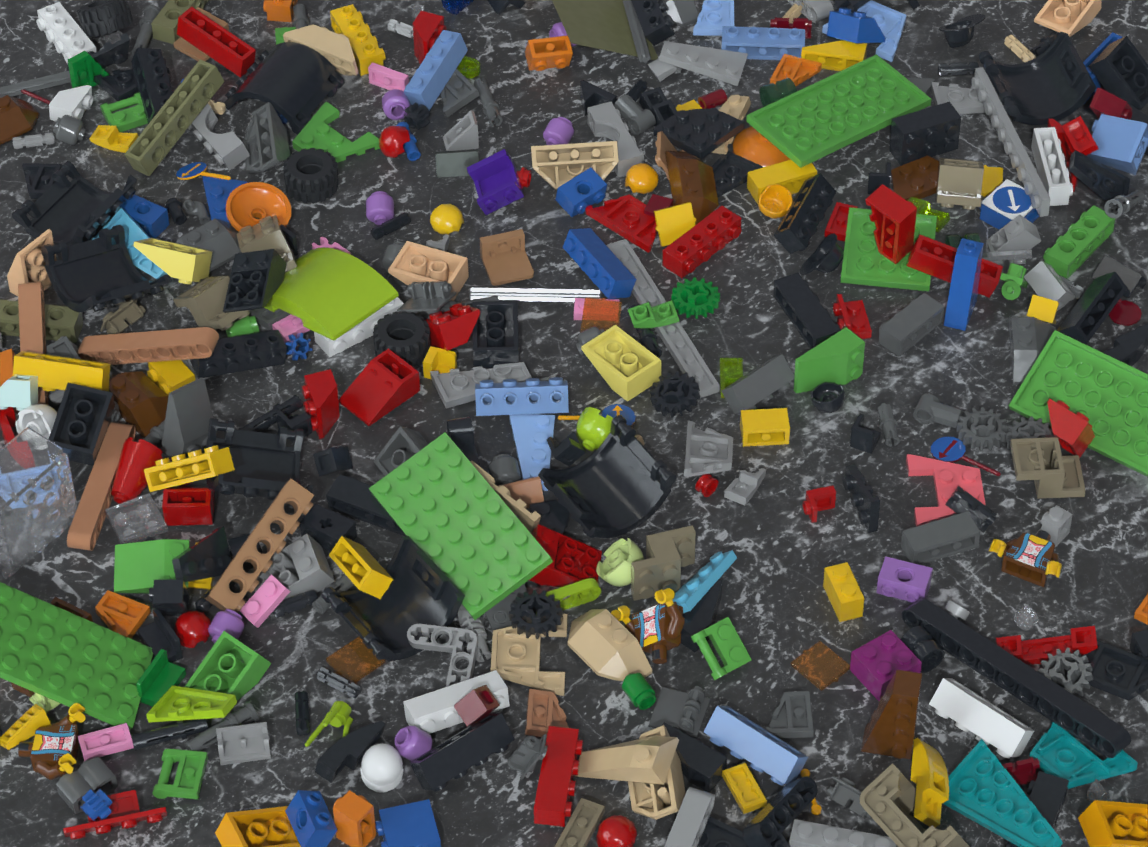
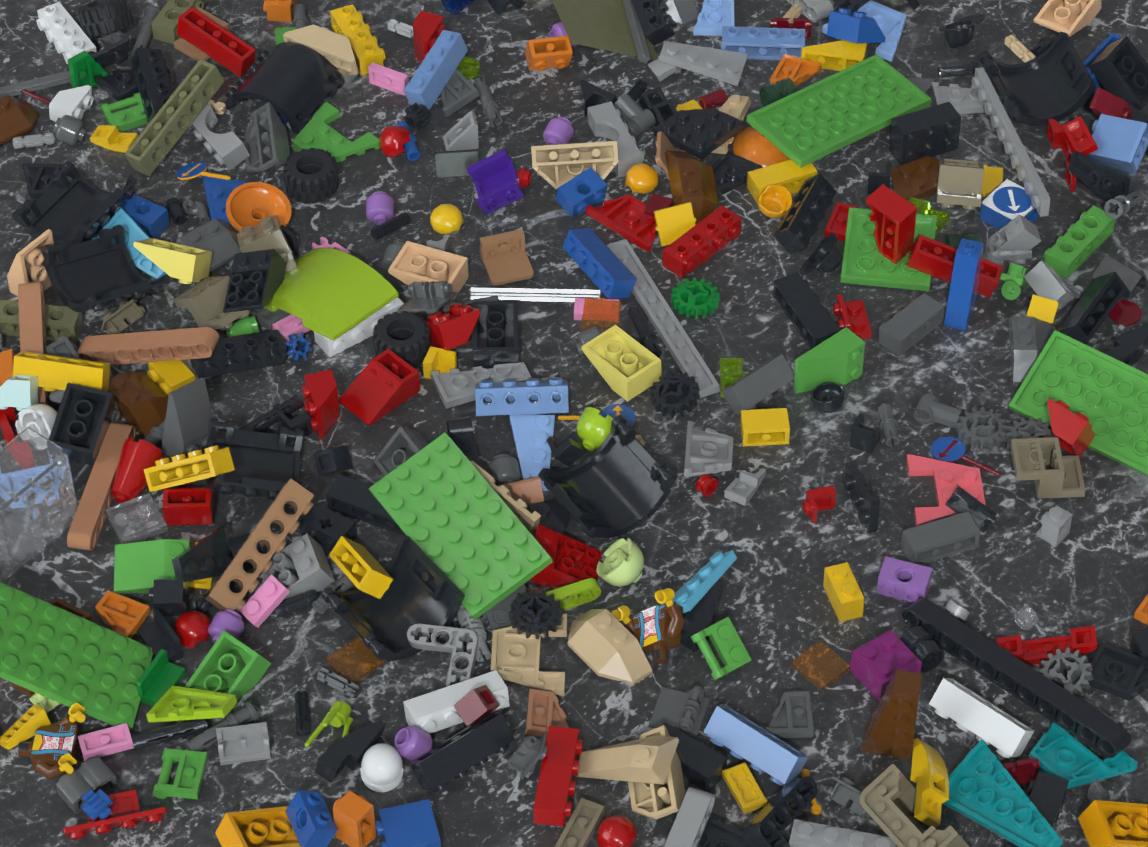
medium lavender head [382,89,410,120] -> none
green brick [622,673,656,710] -> none
bright green slope [628,300,680,328] -> none
dark tan bracket [631,525,696,601] -> none
torso [989,530,1062,587] -> none
white brick [1031,127,1073,206] -> none

